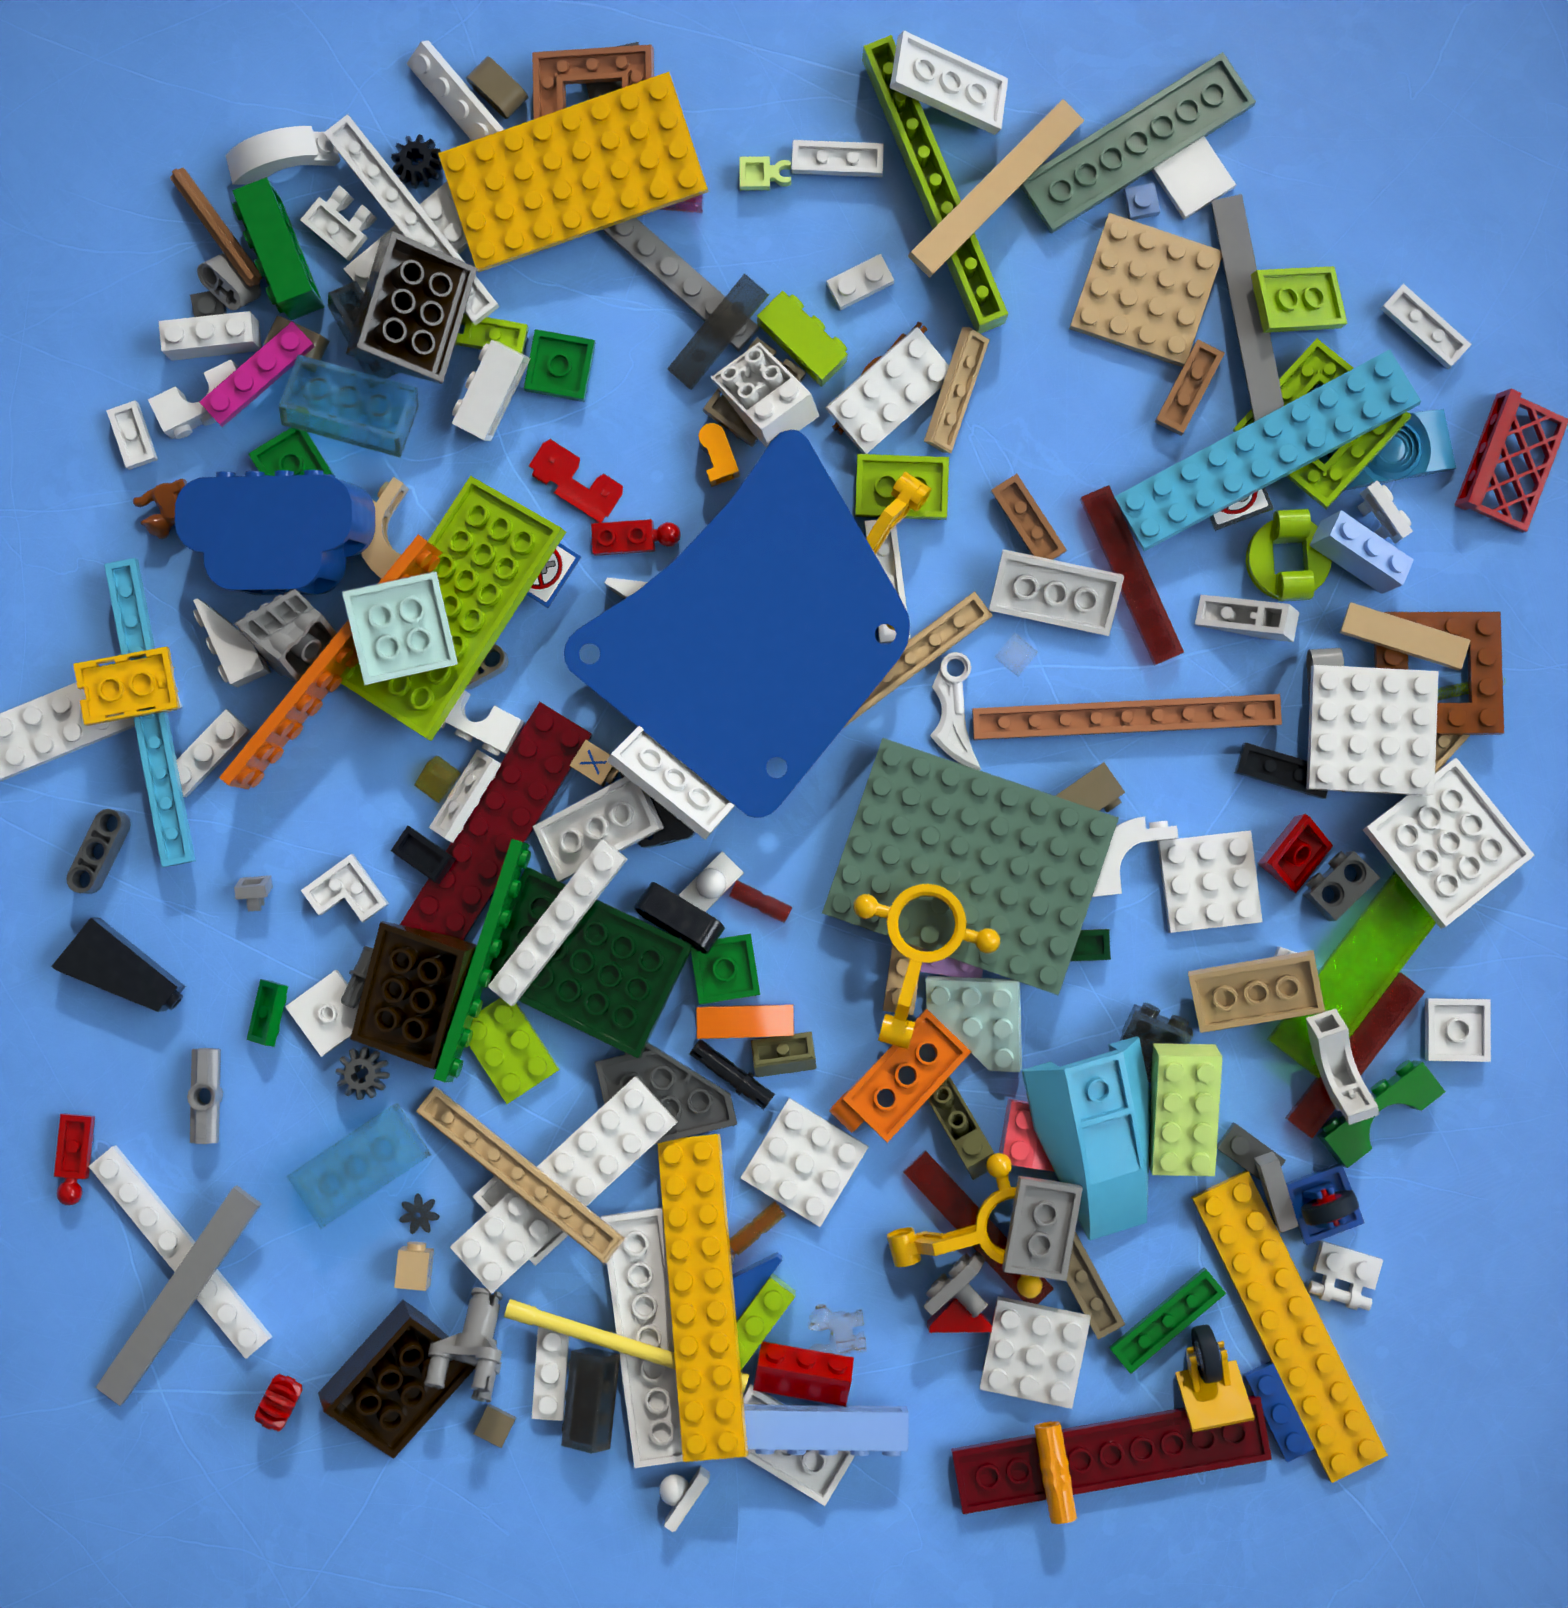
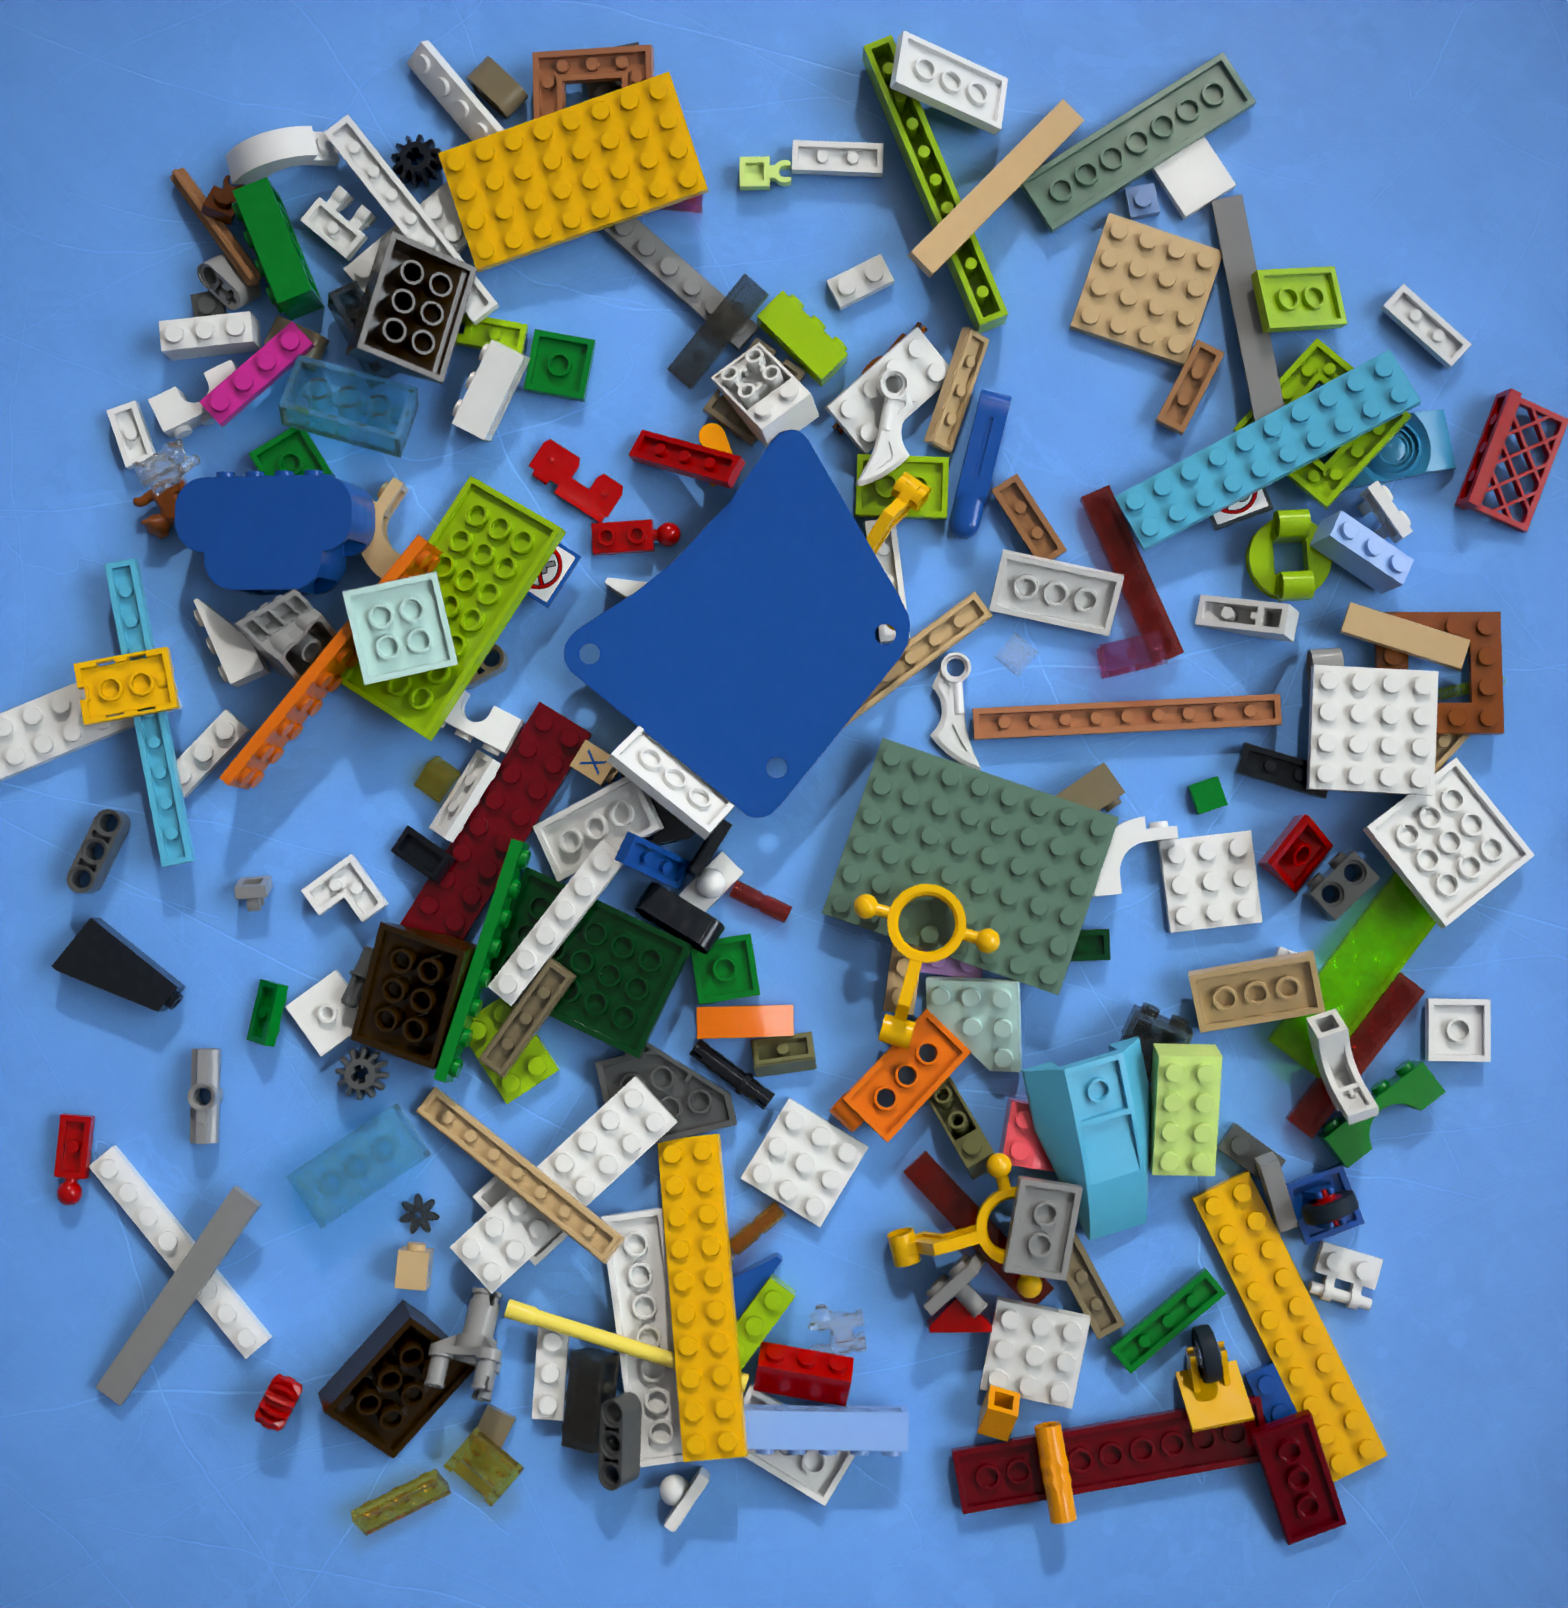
none -> clear animal [132,439,200,496]
none -> reddish brown plate [201,175,244,225]
none -> clear yellow plate [351,1469,451,1536]
none -> clear yellow plate [443,1427,524,1507]
none -> dark tan tile [478,958,577,1078]
none -> dark grey beam [598,1392,642,1491]
none -> blue plate [614,831,691,890]
none -> red plate [628,429,746,489]
none -> black tile [685,819,732,879]
none -> white piece [856,368,914,486]
none -> blue piece [949,389,1012,539]
none -> light orange brick [977,1385,1020,1442]
none -> clear pink hinge [1097,631,1168,679]
none -> green tile [1187,776,1228,815]
none -> dark red tile [1249,1409,1347,1545]

